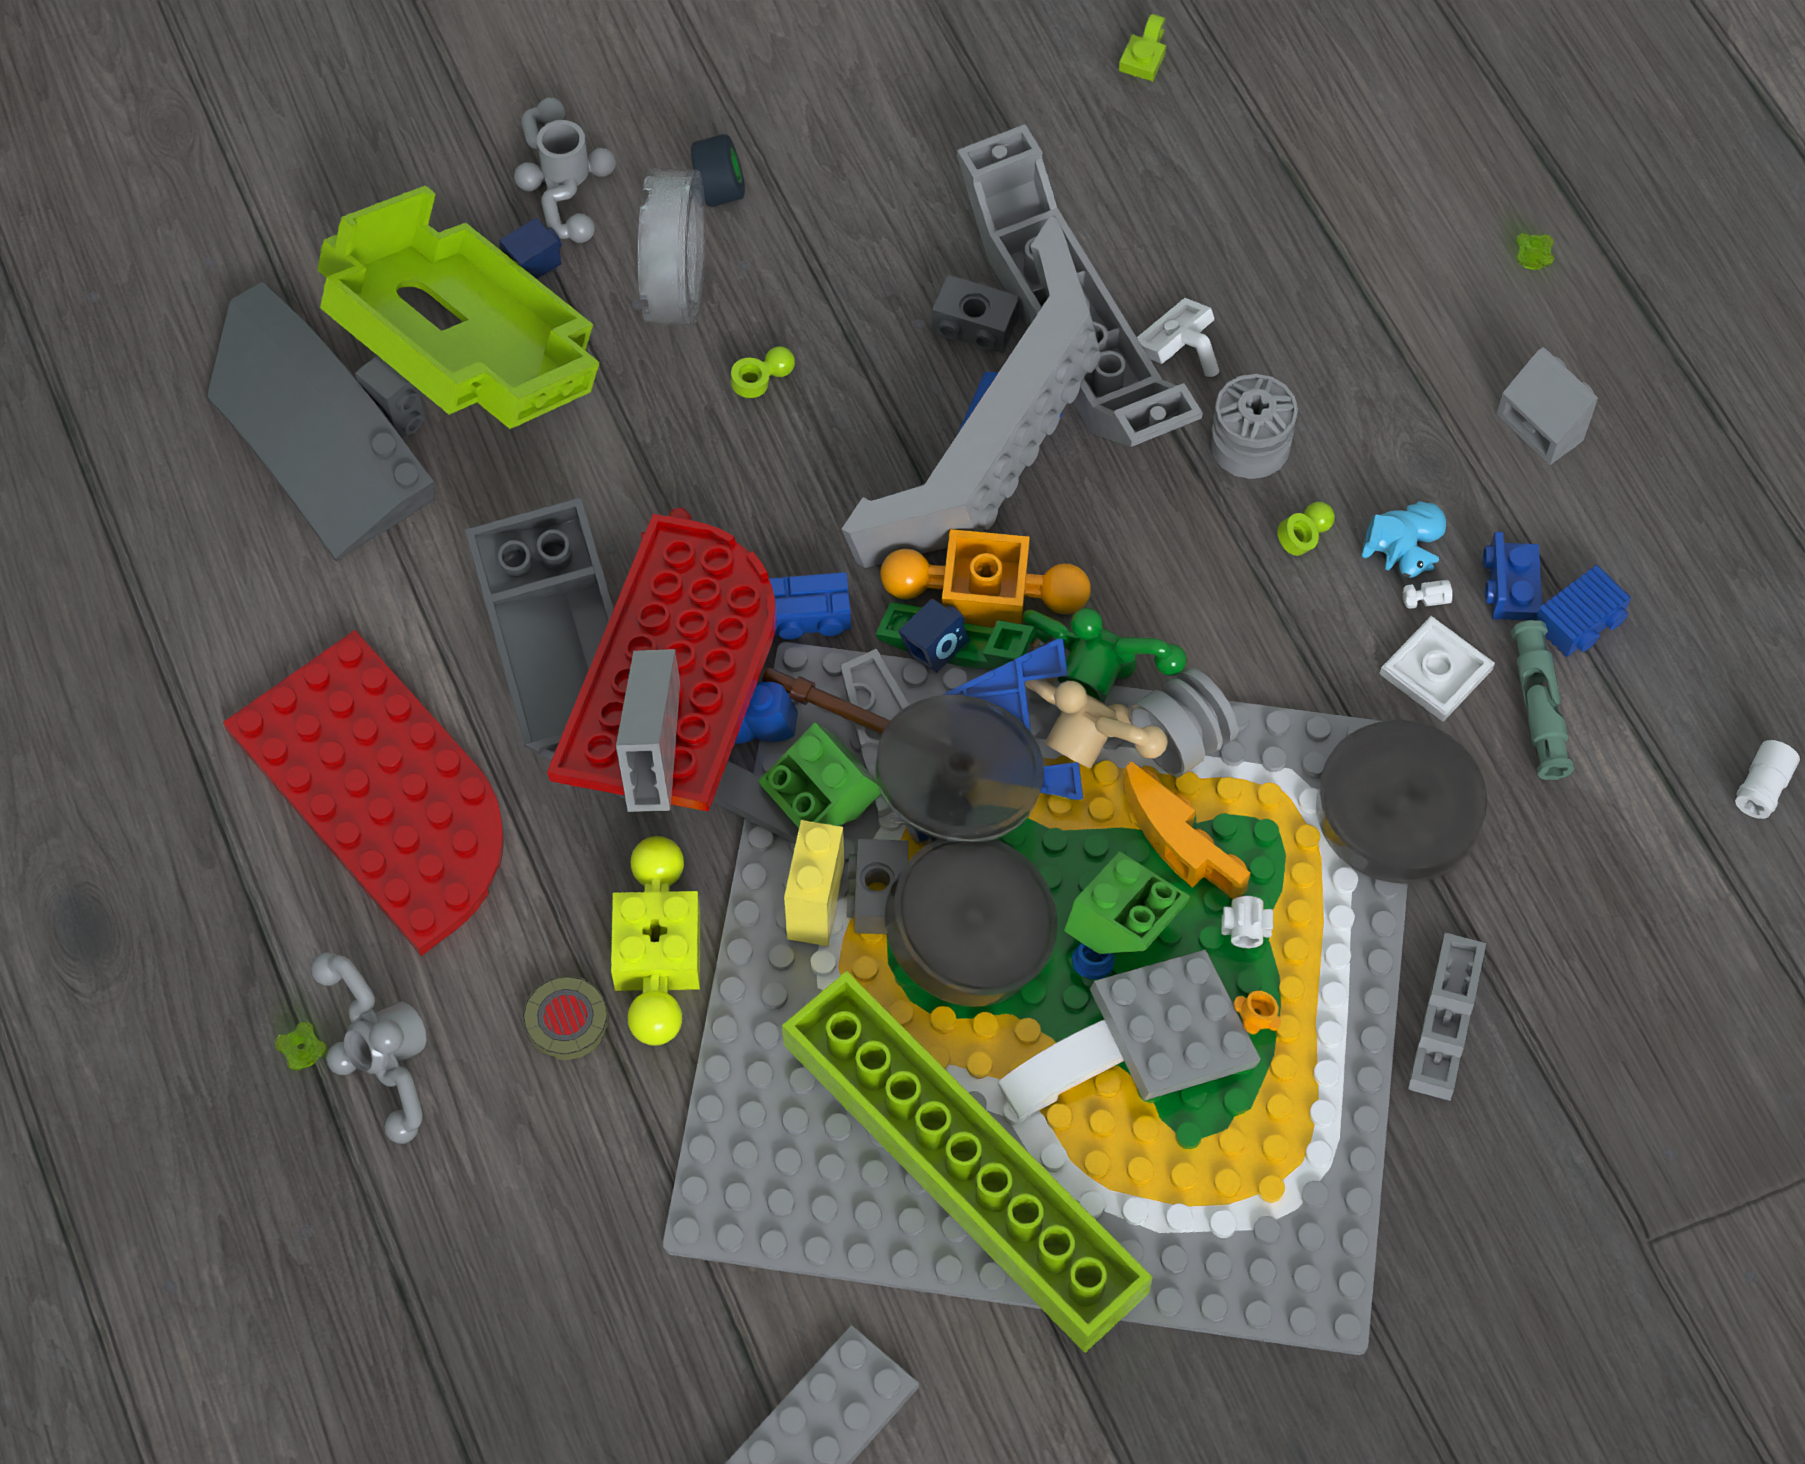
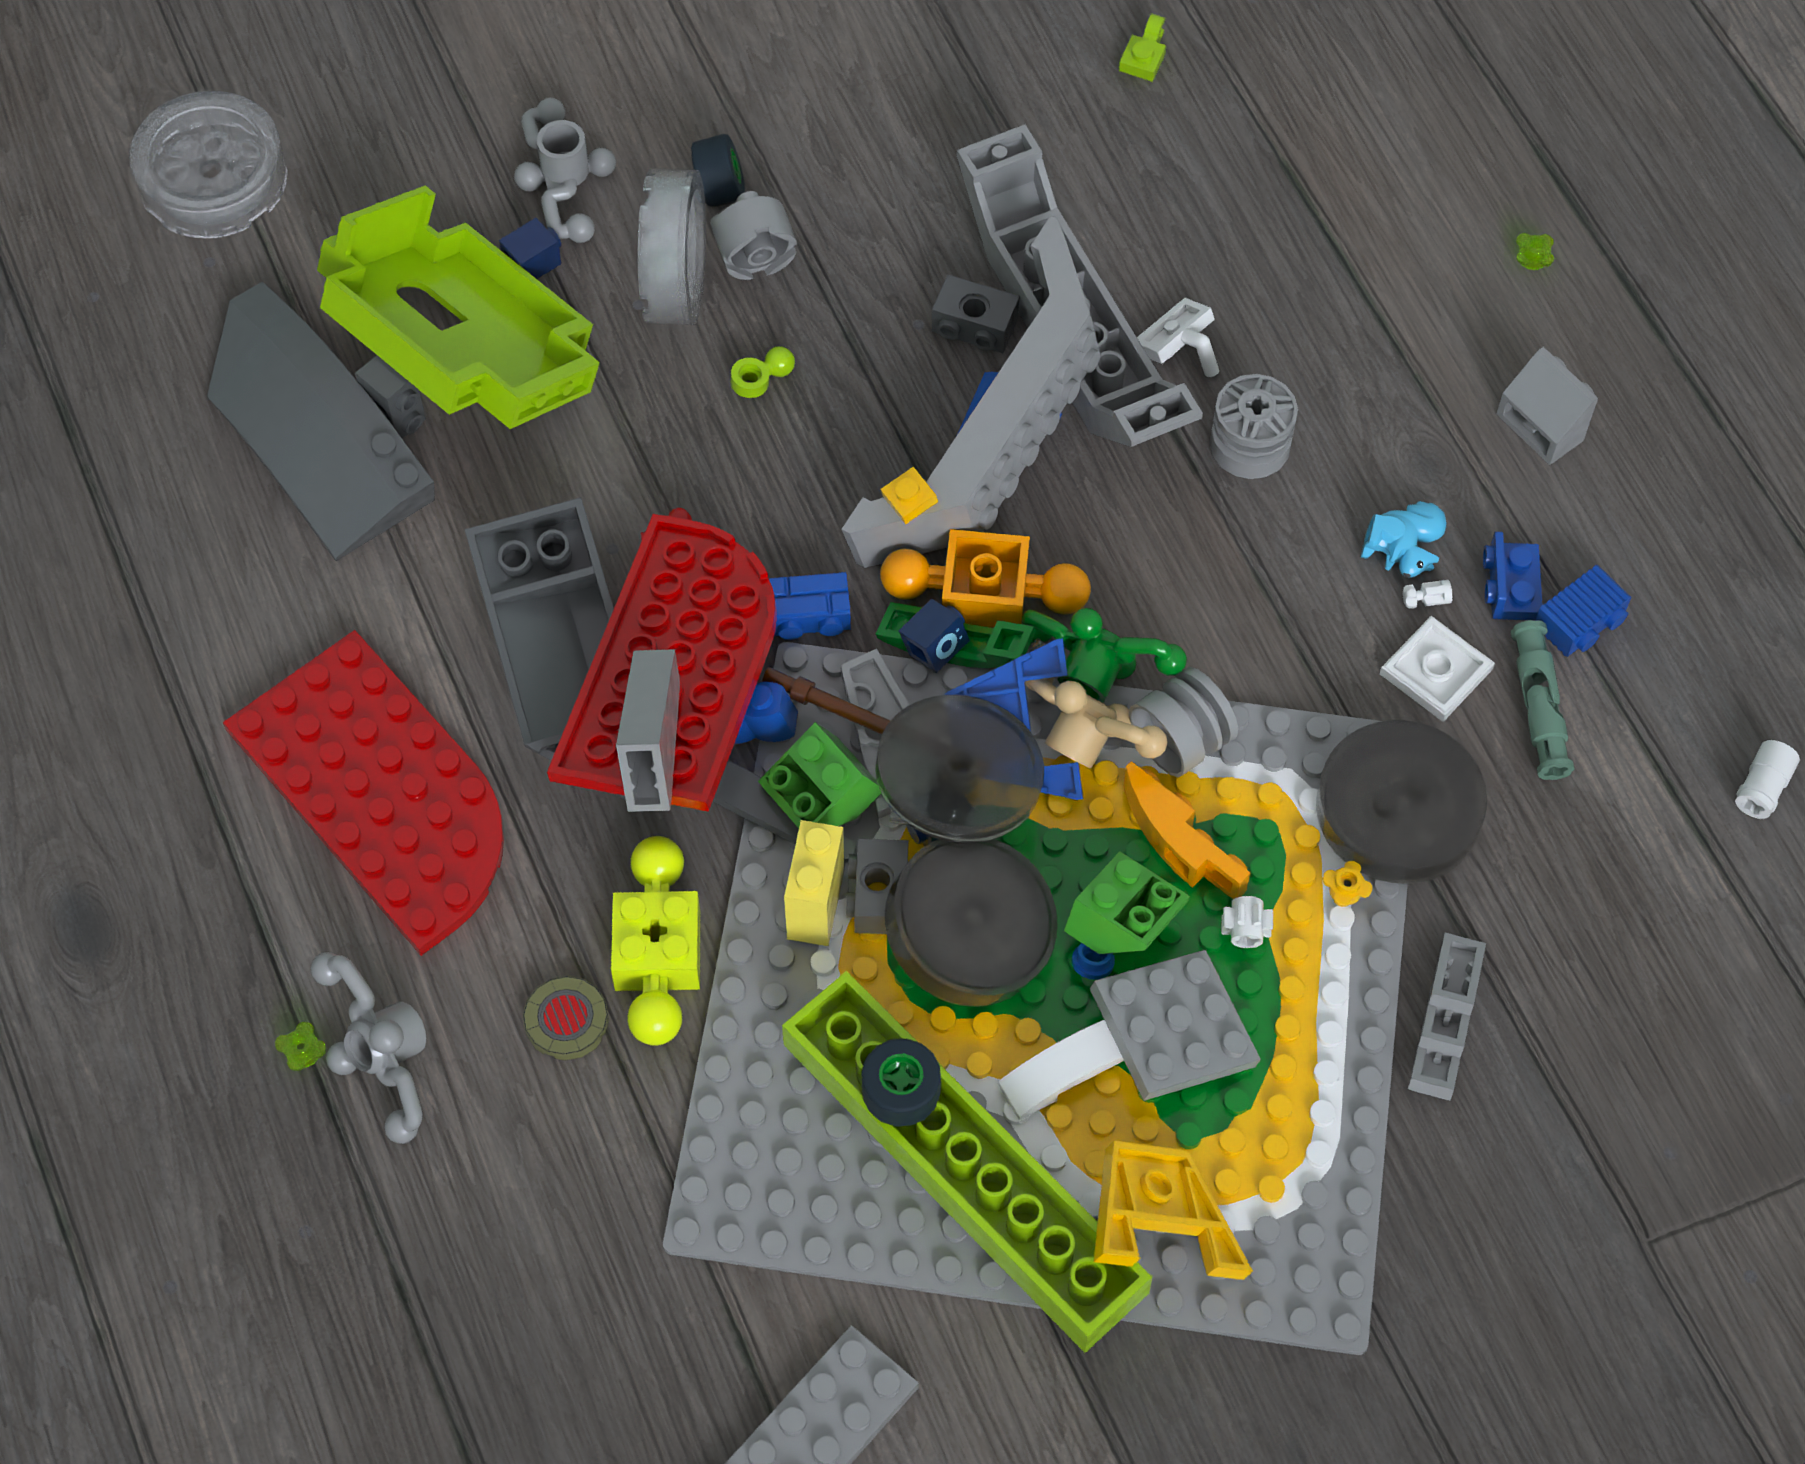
light orange plate [1233,991,1281,1034] -> none
lime plate [1277,502,1335,556] -> none
none -> clear brick [129,91,287,238]
none -> light grey brick [710,191,797,280]
none -> black wheel [861,1038,941,1126]
none -> yellow plate [880,466,939,525]
none -> yellow wing [1094,1140,1253,1280]
none -> yellow plate [1322,861,1372,907]

